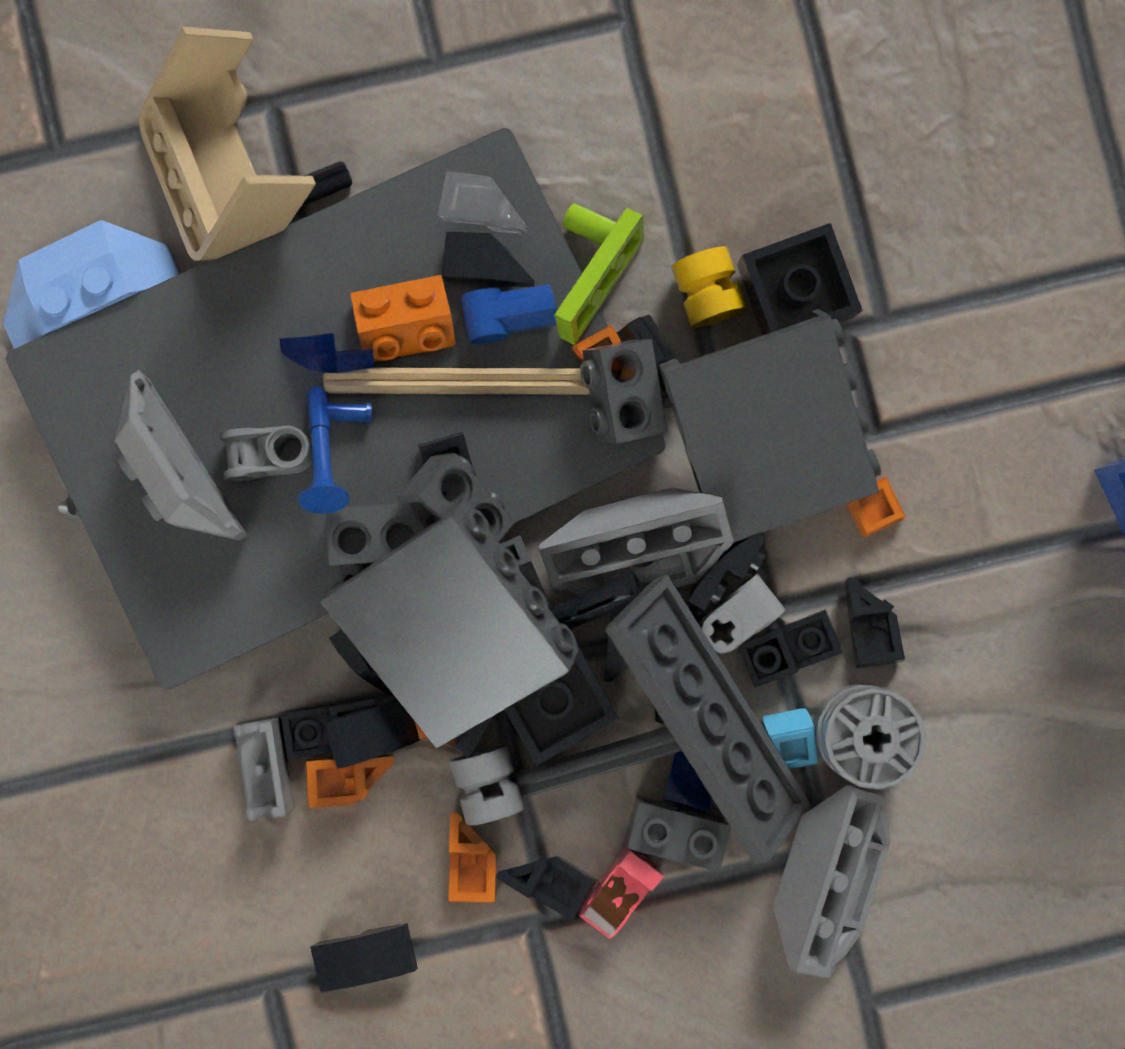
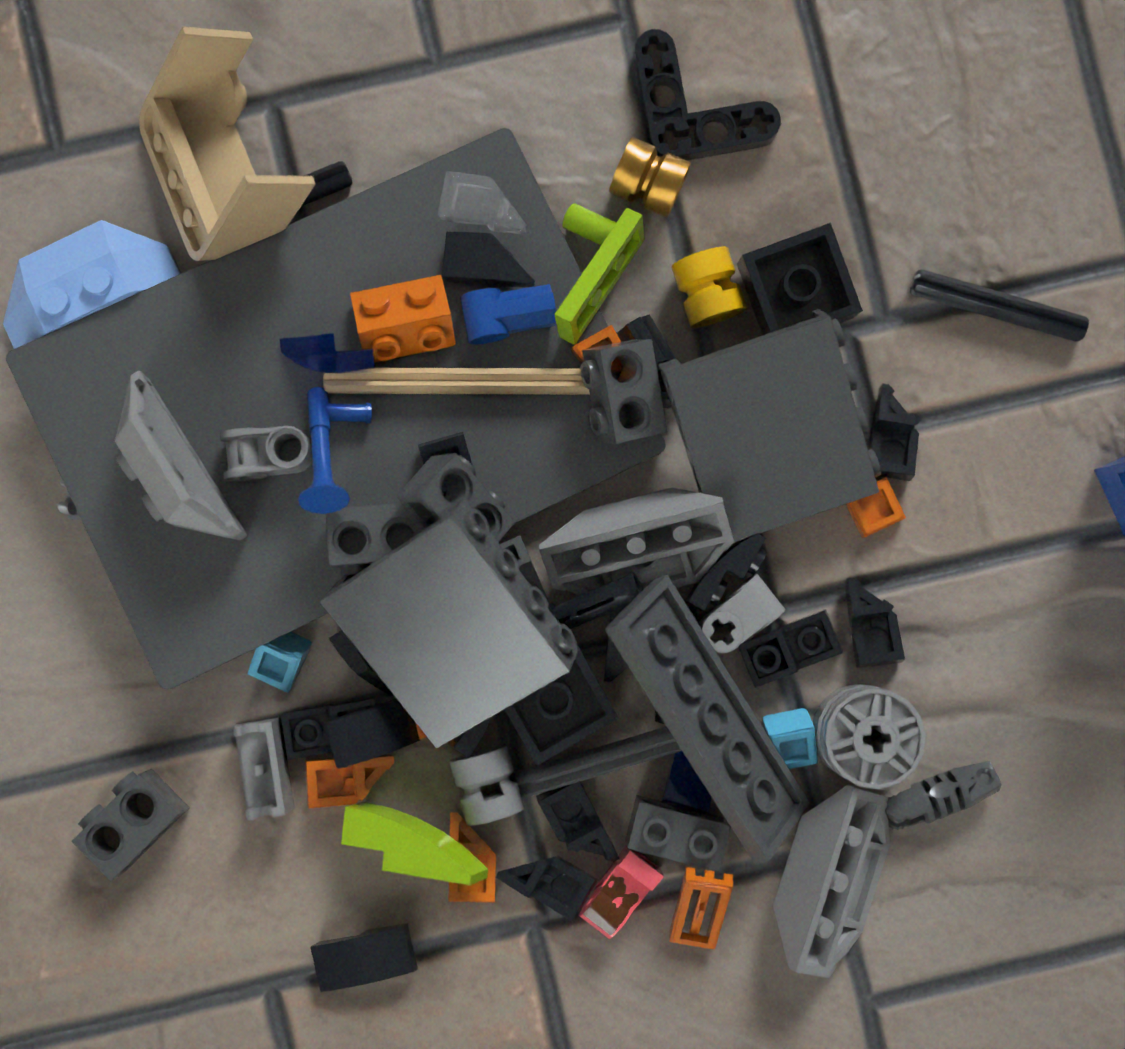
none -> dark grey brick [72,769,190,881]
none -> medium azure slope [247,632,312,693]
none -> lime slope [341,802,488,885]
none -> black slope [536,782,620,862]
none -> pearl gold wheel [609,137,691,218]
none -> black beam [634,29,781,161]
none -> orange tile [669,867,733,949]
none -> black slope [868,383,920,481]
none -> dark grey hinge [885,761,1002,830]
none -> black axle [910,269,1089,342]

